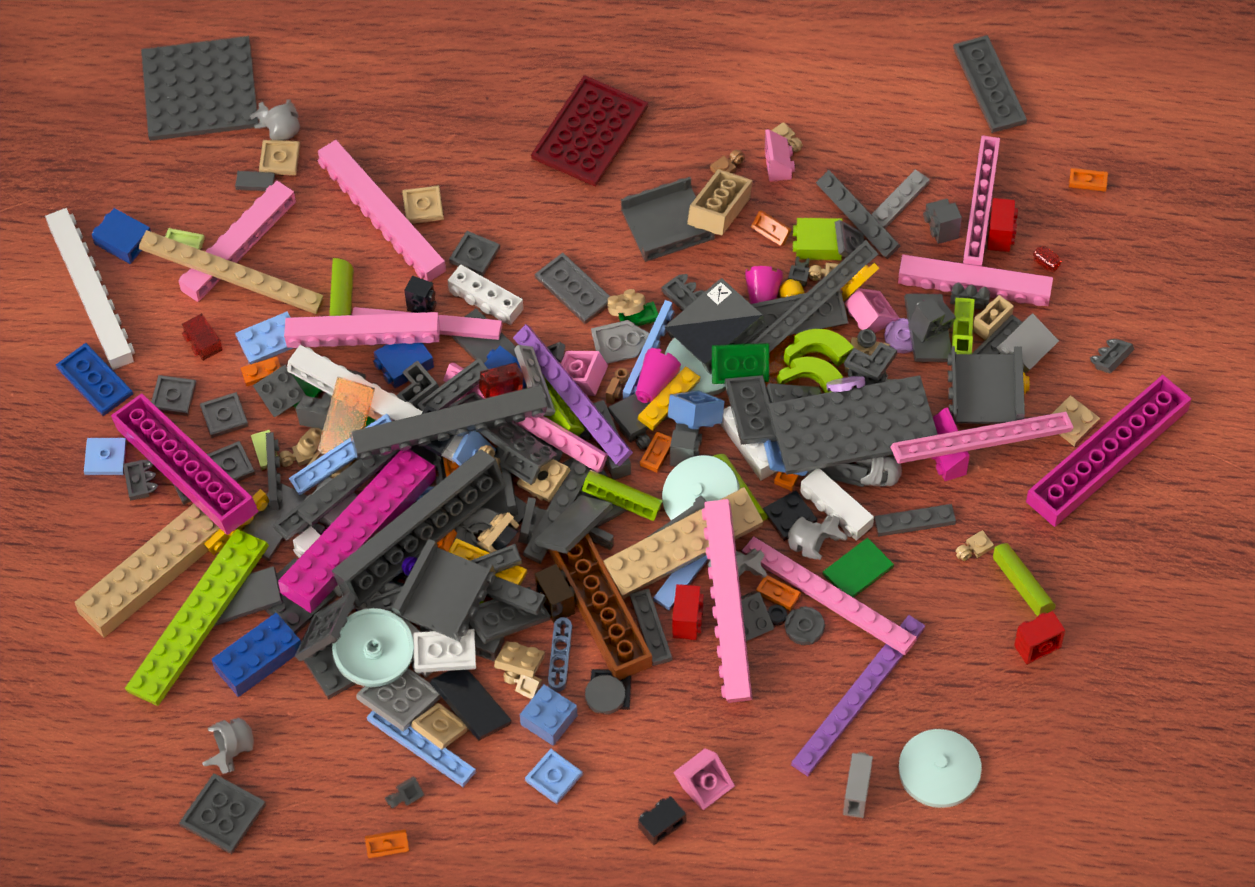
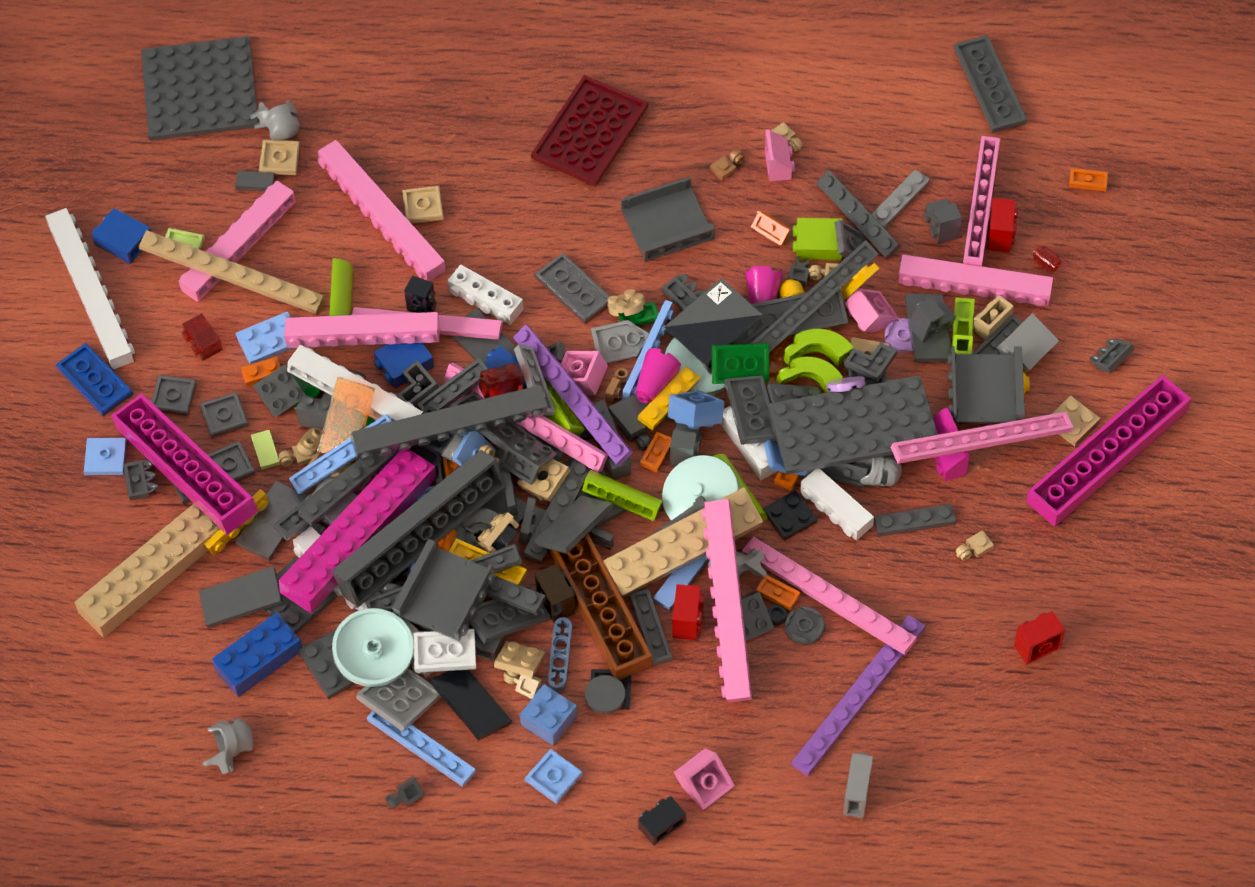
lime plate [125,529,269,706] -> none
dark grey plate [179,773,266,854] -> none
dark grey plate [266,432,282,510] -> none
dark grey plate [295,591,356,662] -> none
orange plate [365,829,409,858] -> none
dark purple plate [402,557,418,576] -> none
tan plate [411,703,468,750] -> none
dark grey plate [449,231,500,277] -> none
tan brick [688,169,753,235] -> none
light grey piece [788,515,848,560] -> none
green tile [823,537,894,598] -> none
dark grey plate [857,329,876,348] -> none
light aqua dish [899,729,982,808] -> none
dark grey plate [950,283,990,310] -> none
lime brick [993,543,1056,616] -> none

